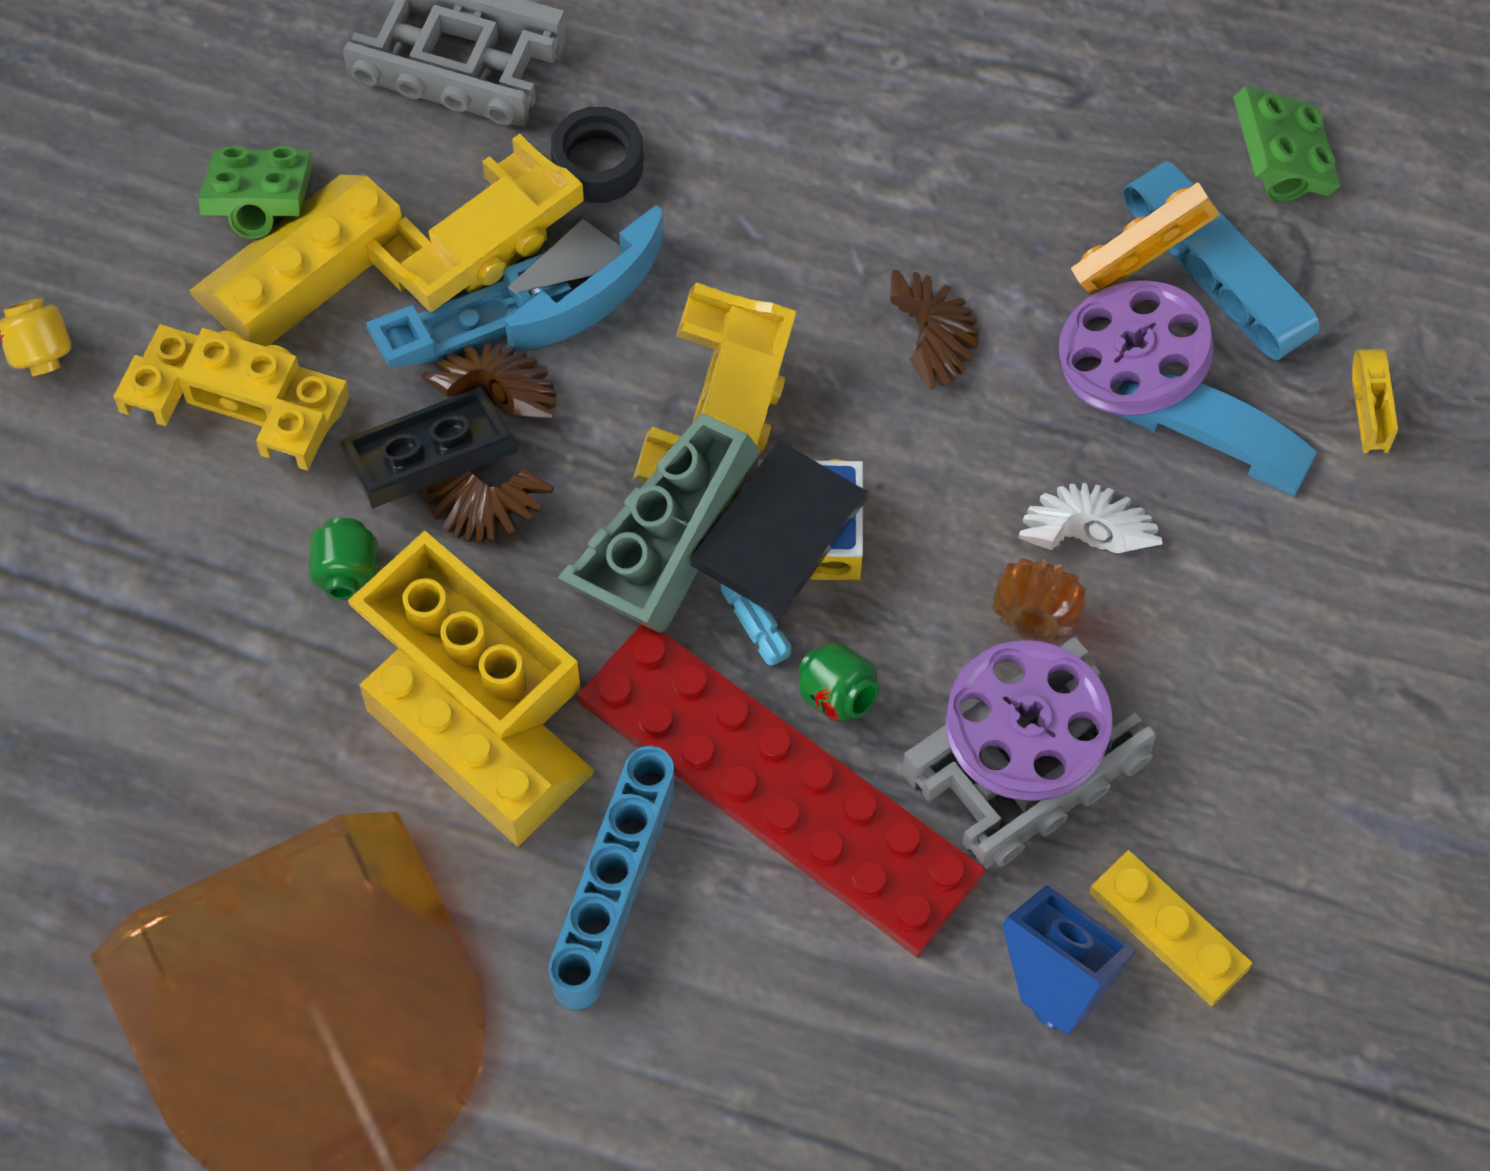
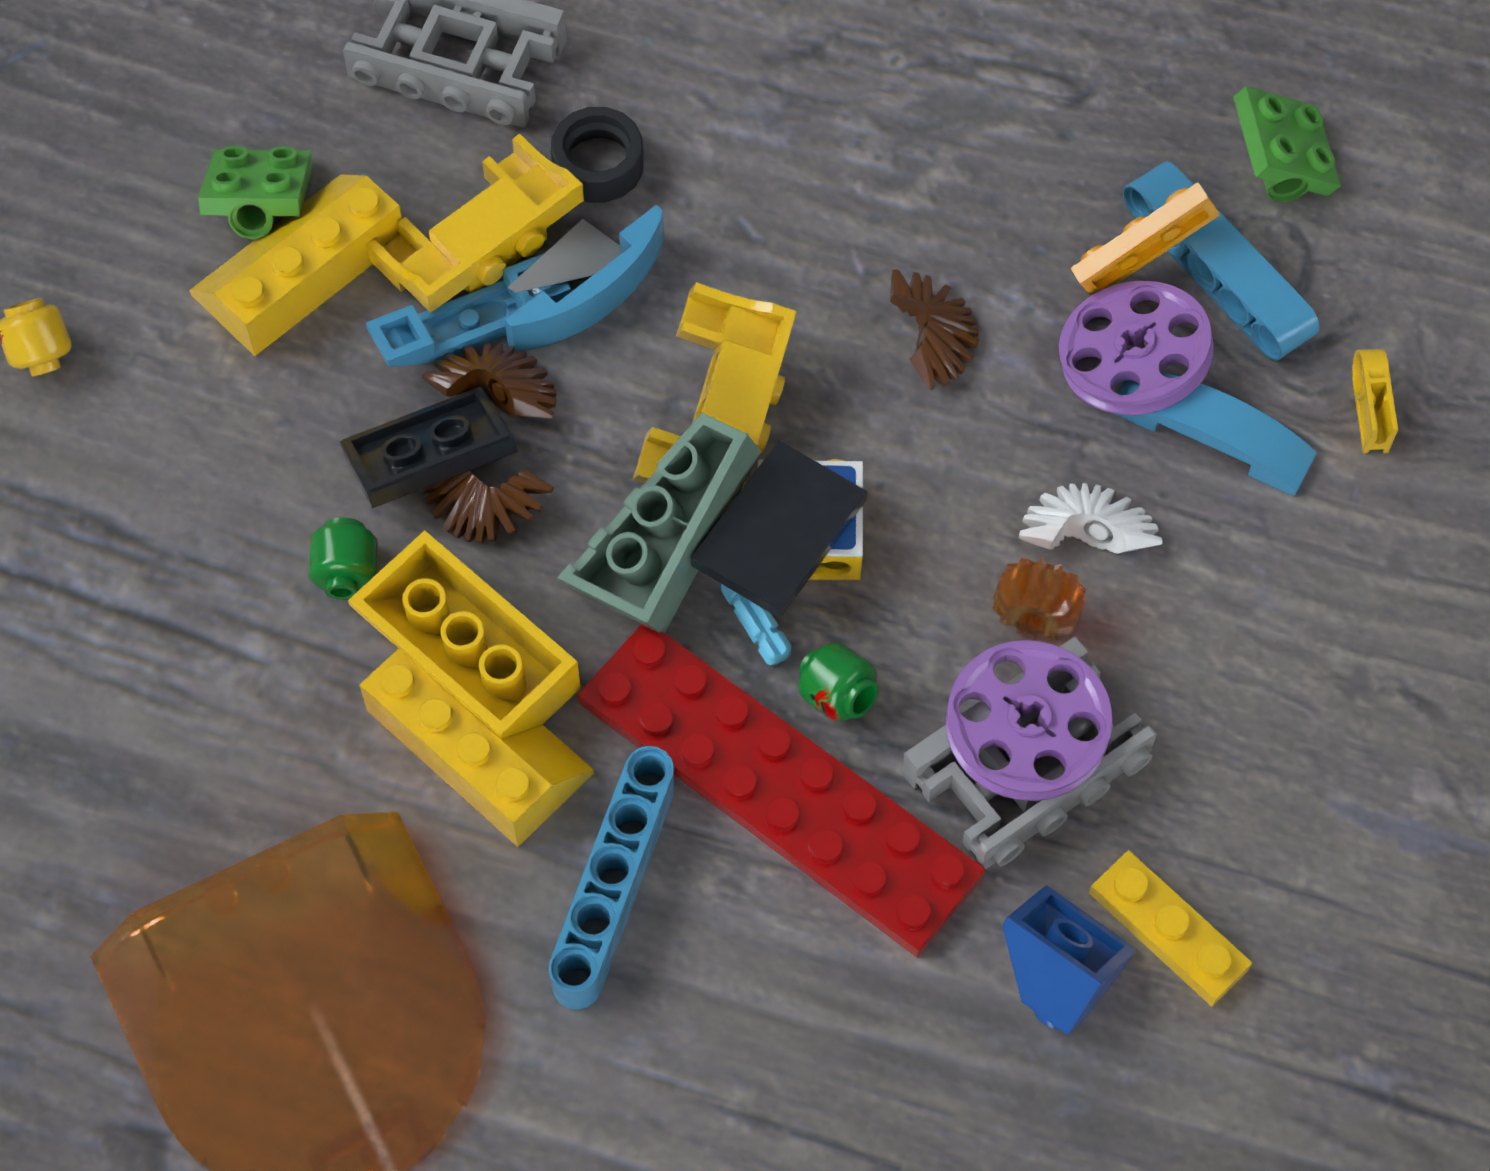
yellow bracket [113,324,350,471] -> none

